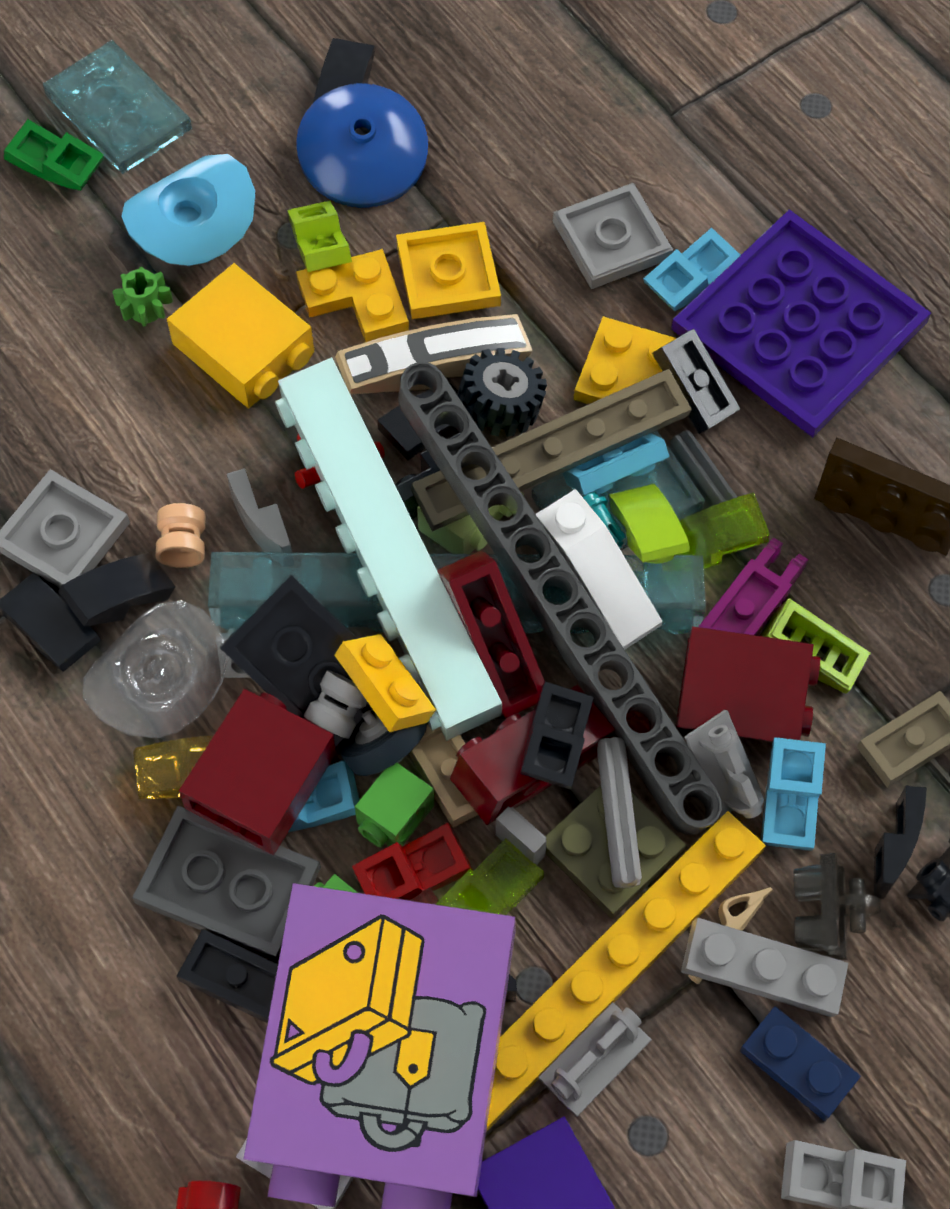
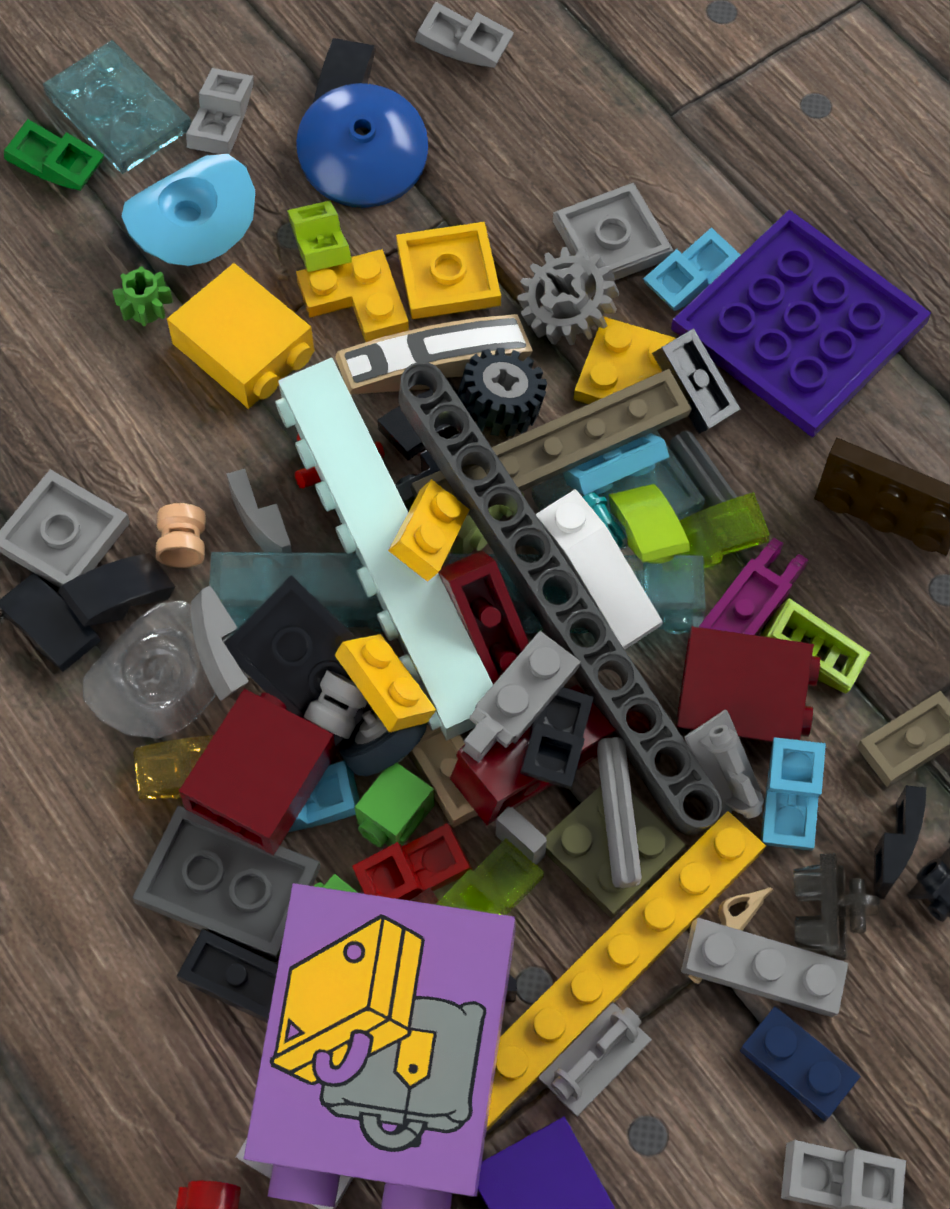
none -> light grey slope [186,68,254,154]
none -> light grey slope [191,585,249,701]
none -> yellow plate [388,479,470,582]
none -> light grey slope [415,2,514,68]
none -> light grey hinge [462,631,581,763]
none -> light grey gear [518,247,619,345]

